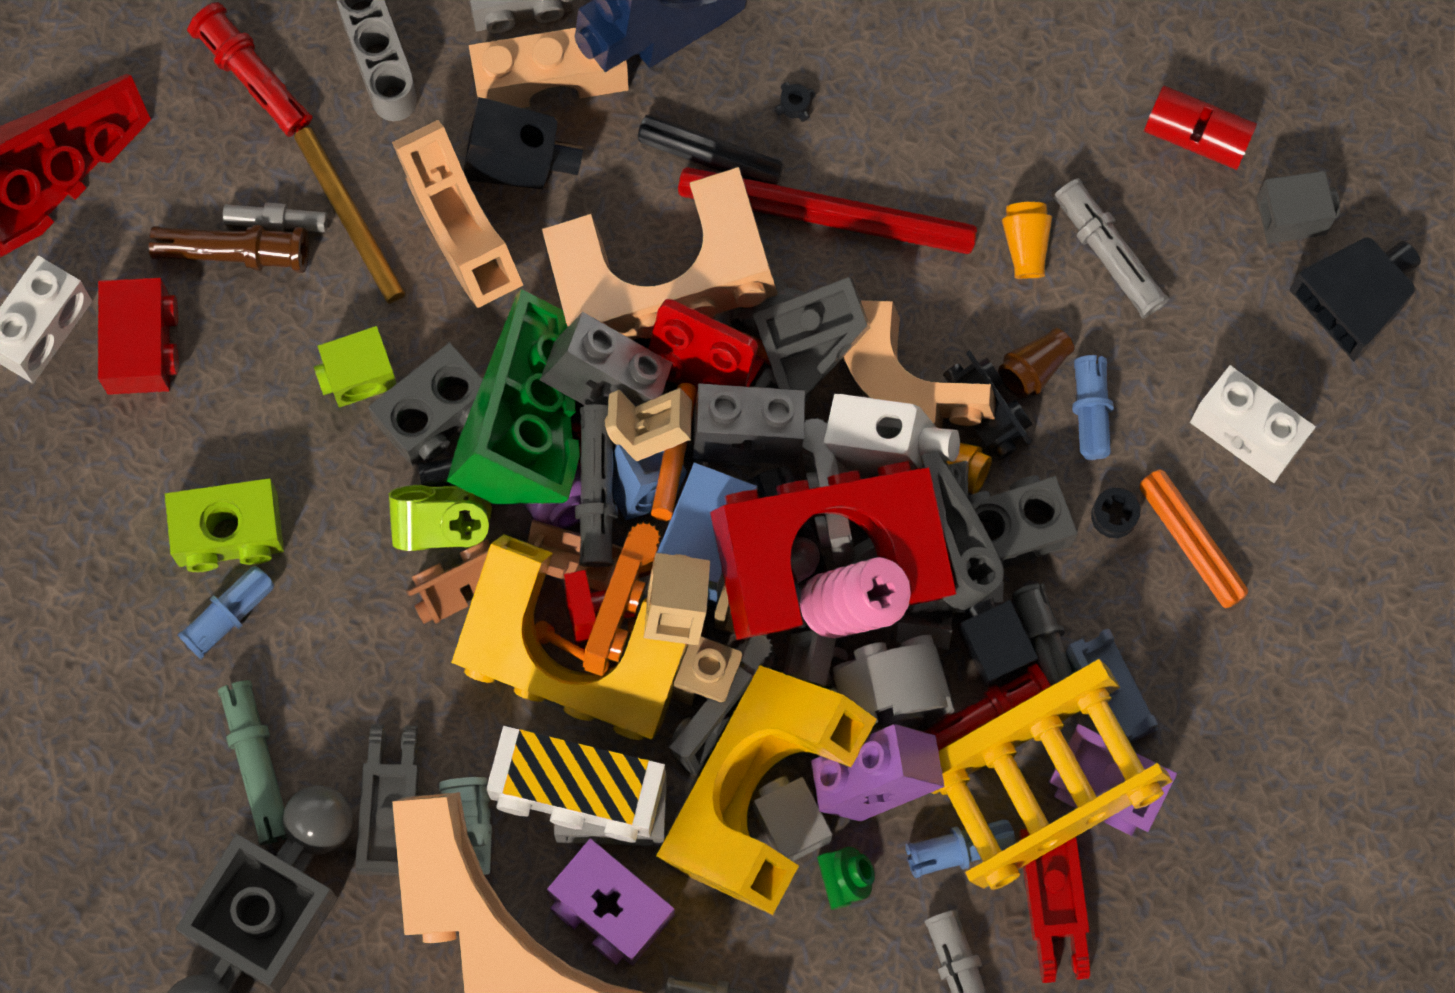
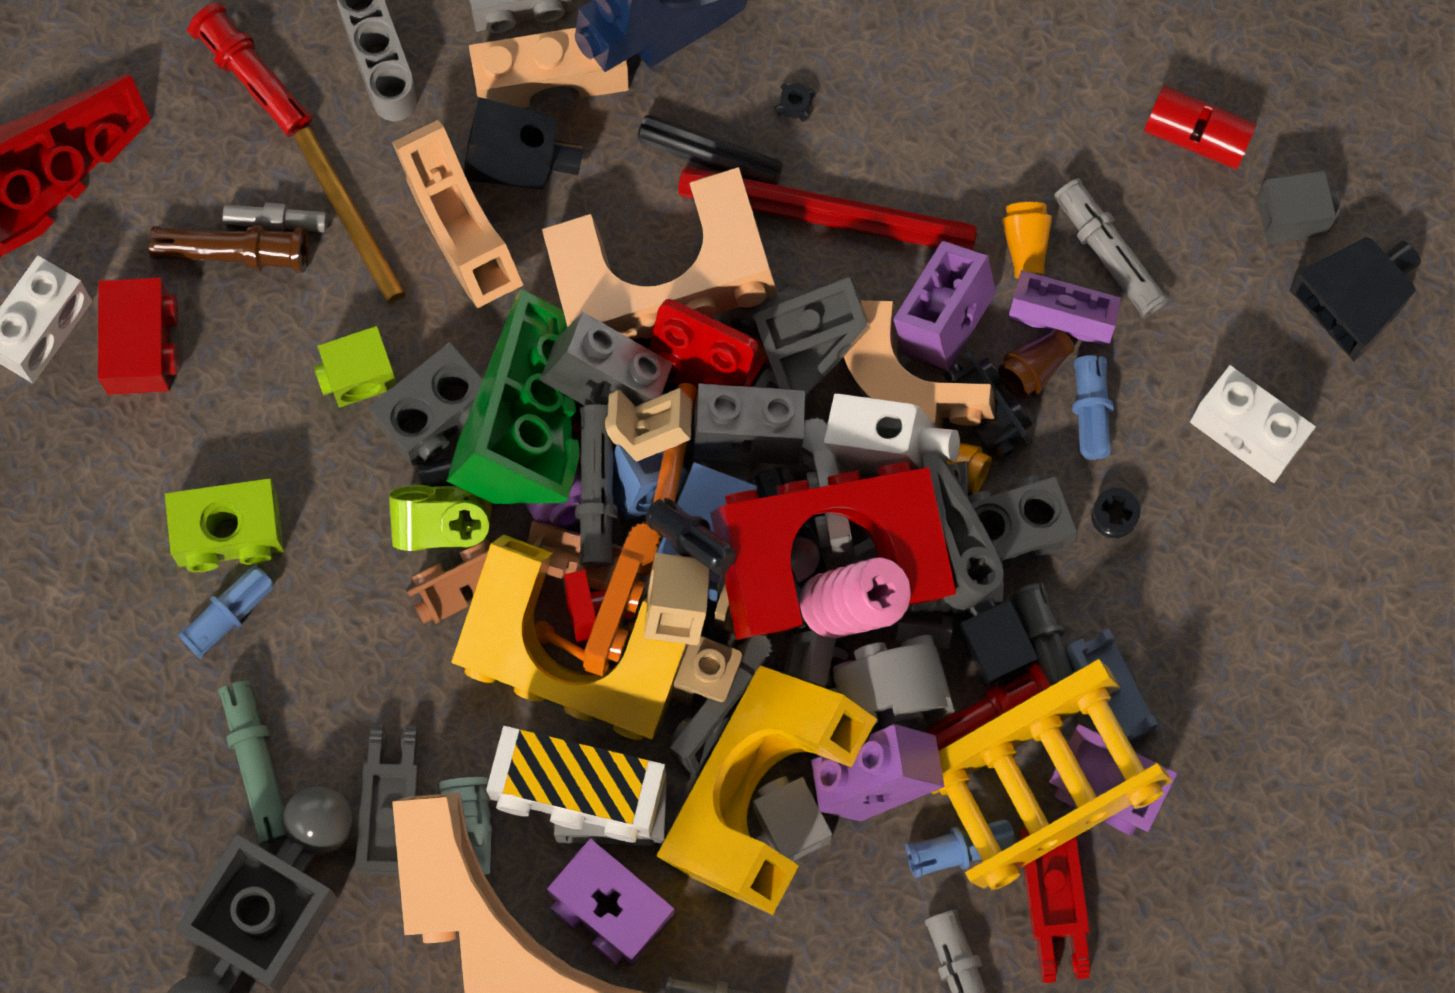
green plate [817,846,875,910] -> none
orange axle [1139,469,1248,608] -> none
none -> black axle [646,498,737,574]
none -> medium lavender brick [893,241,996,370]
none -> medium lavender bracket [1008,270,1121,345]

